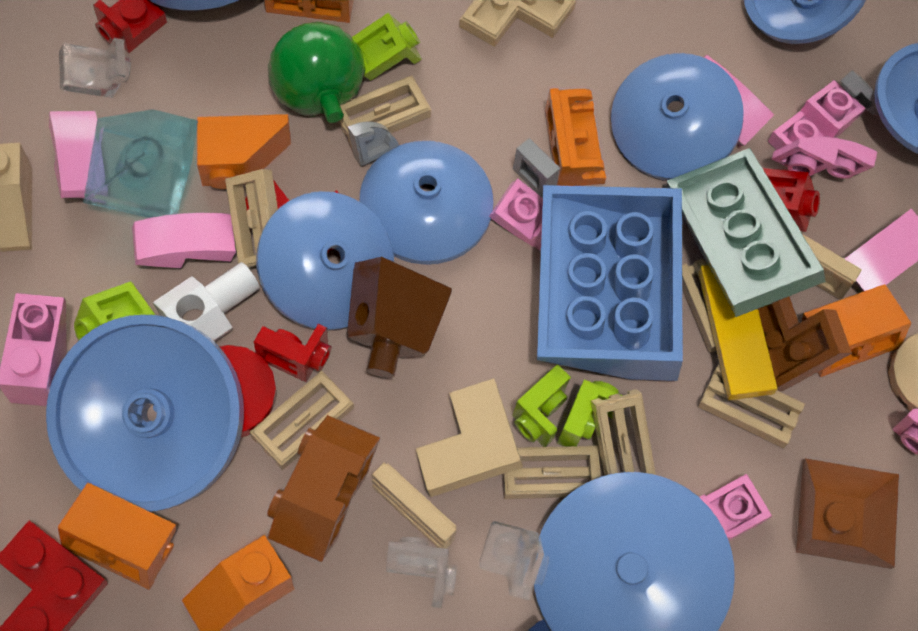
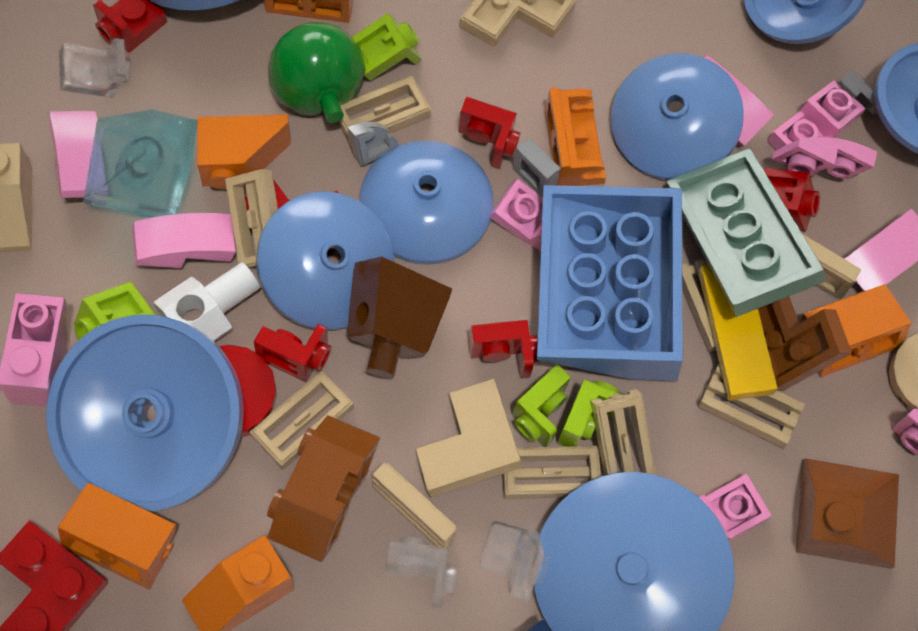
none -> red bracket [459,96,521,169]
none -> red bracket [468,319,540,379]

